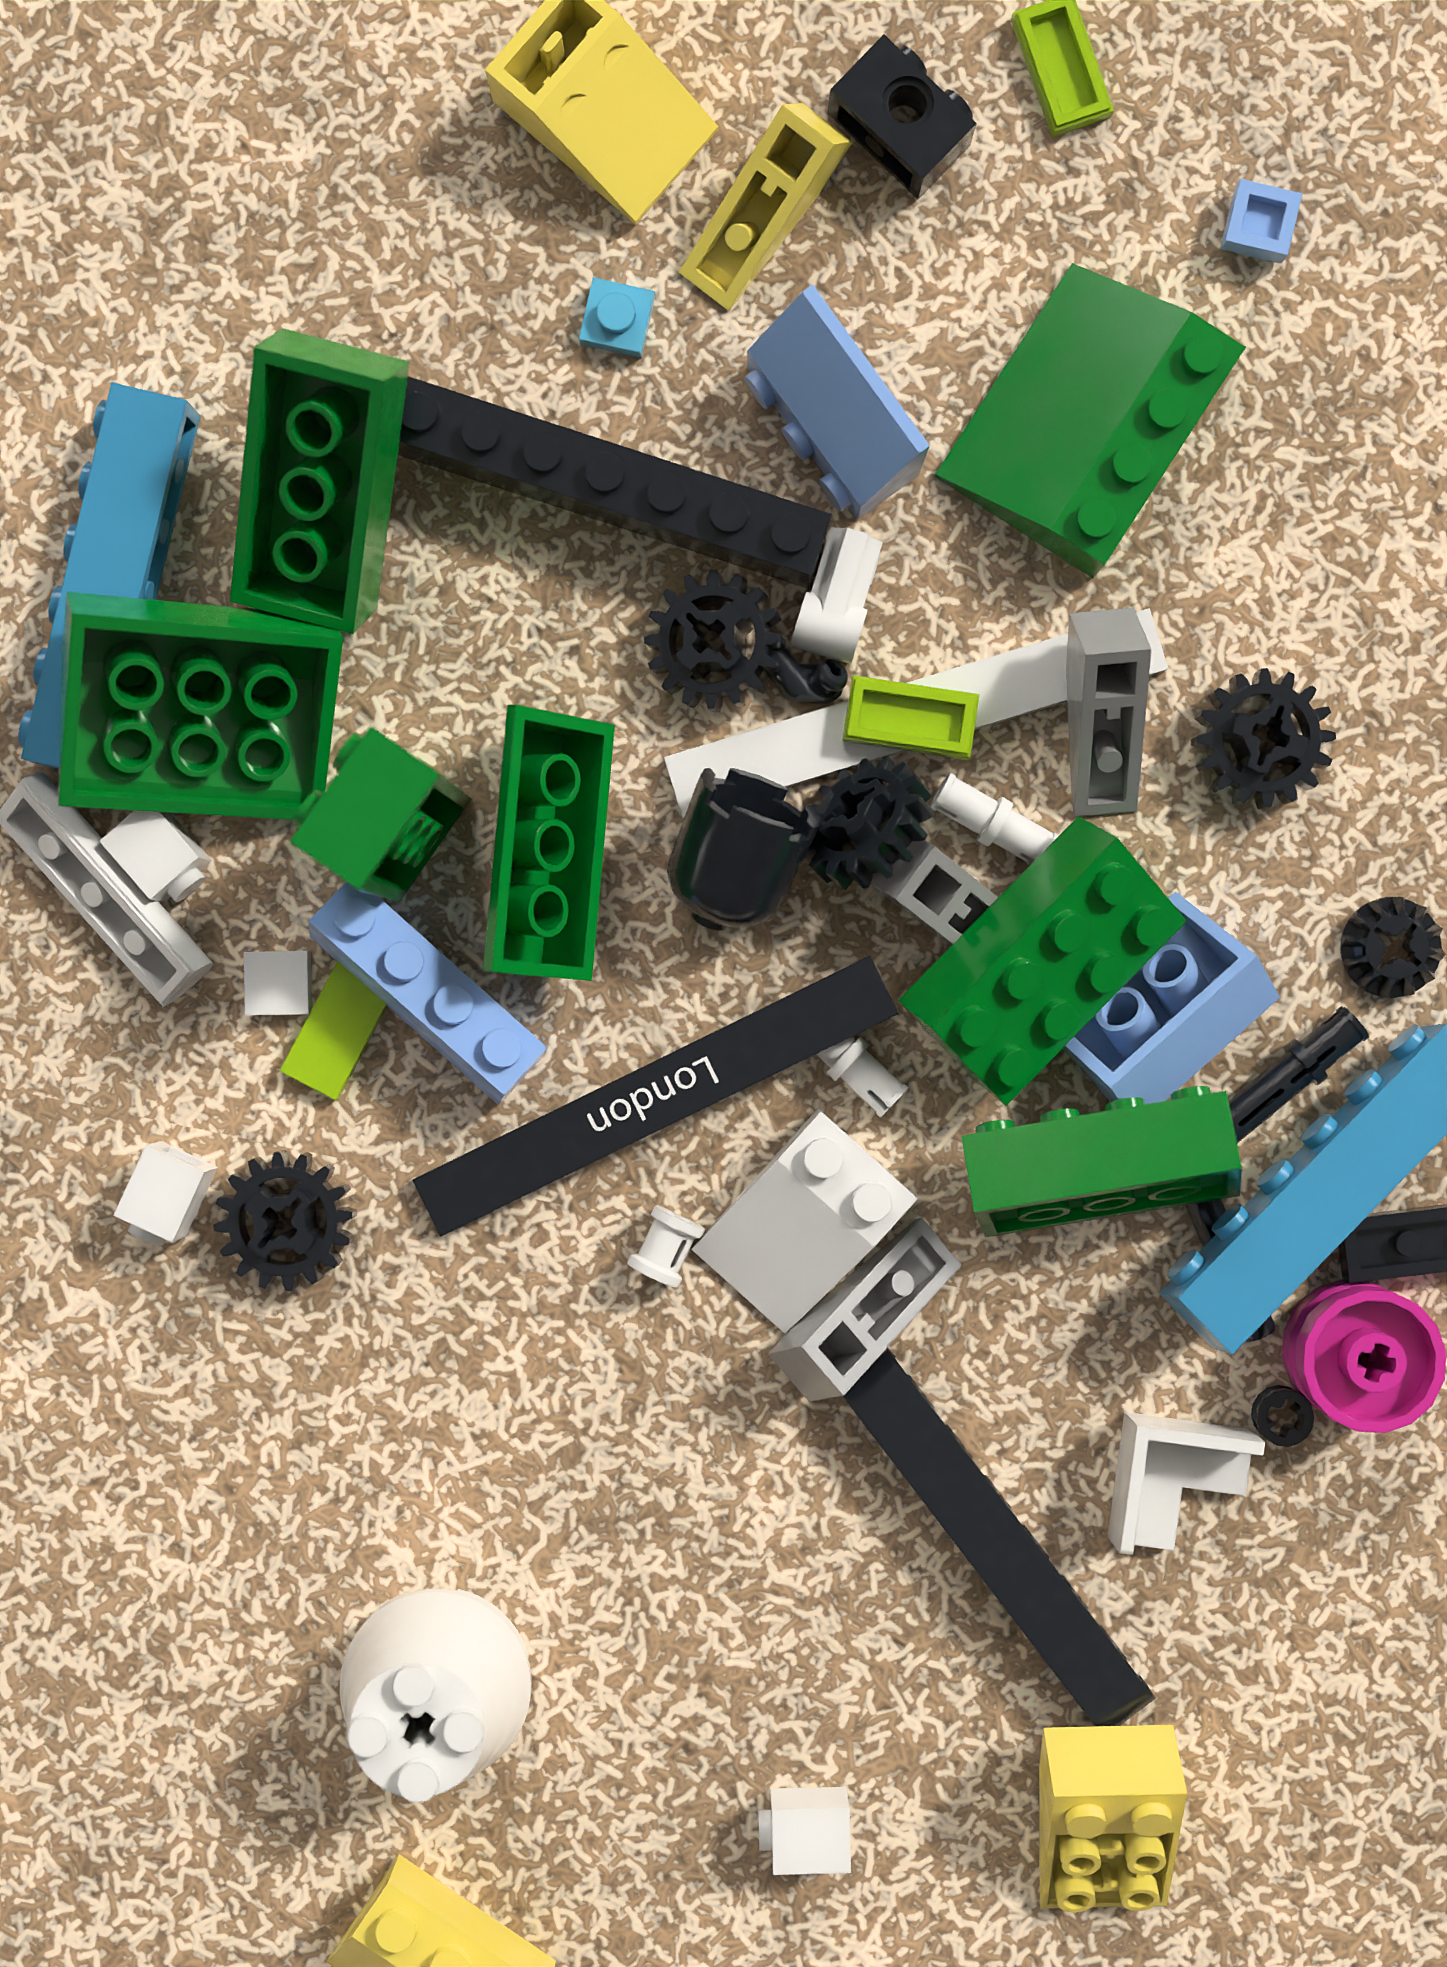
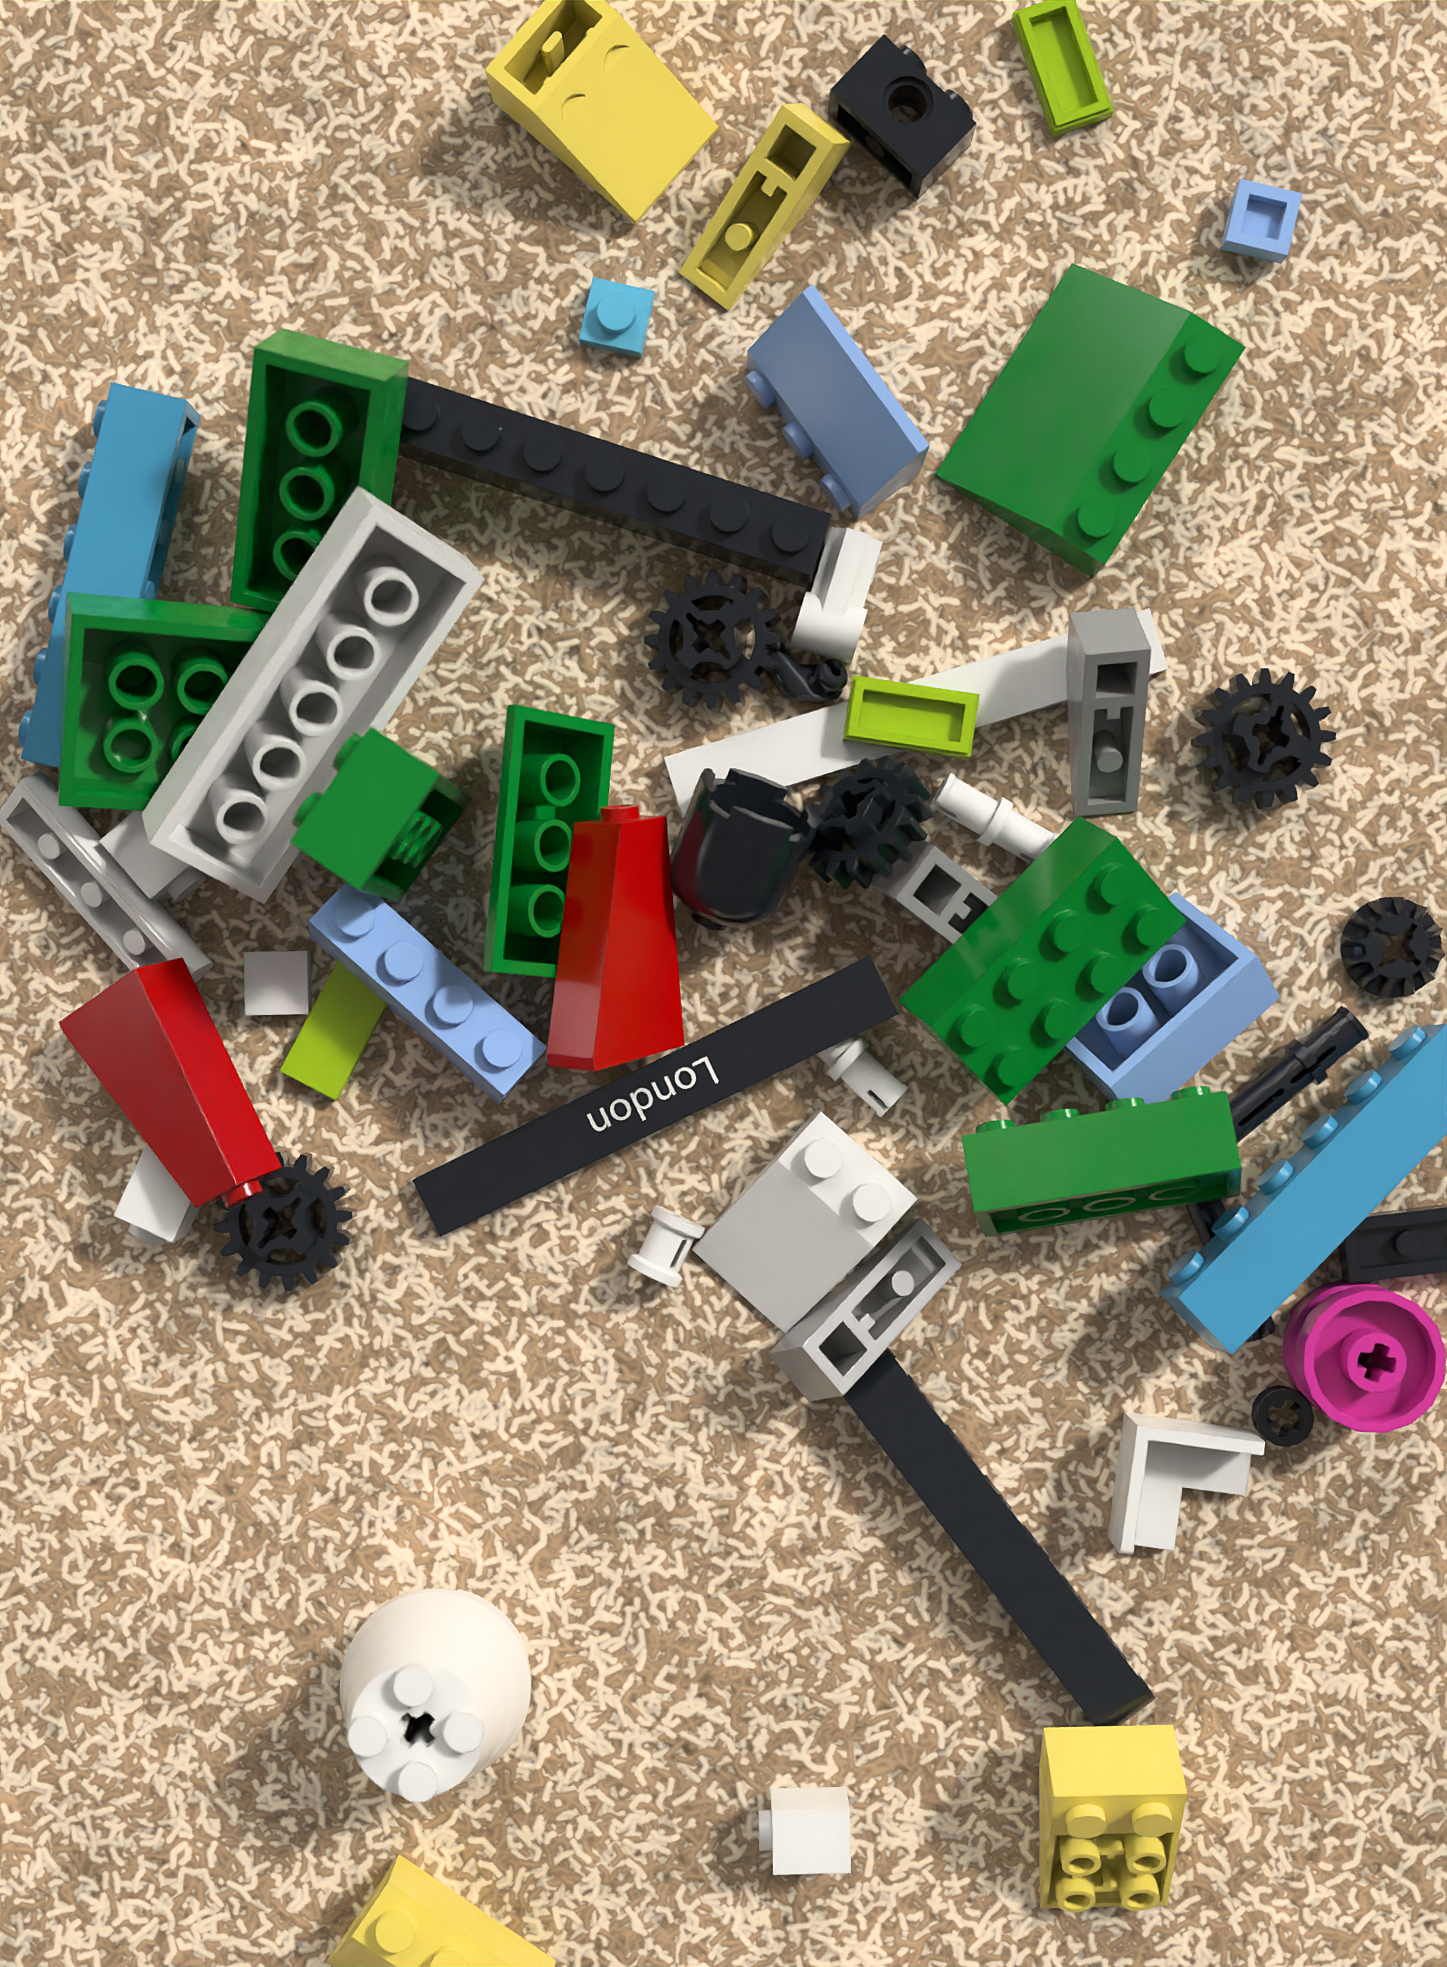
none -> red slope [59,957,282,1208]
none -> white brick [141,486,485,904]
none -> red slope [547,804,685,1071]

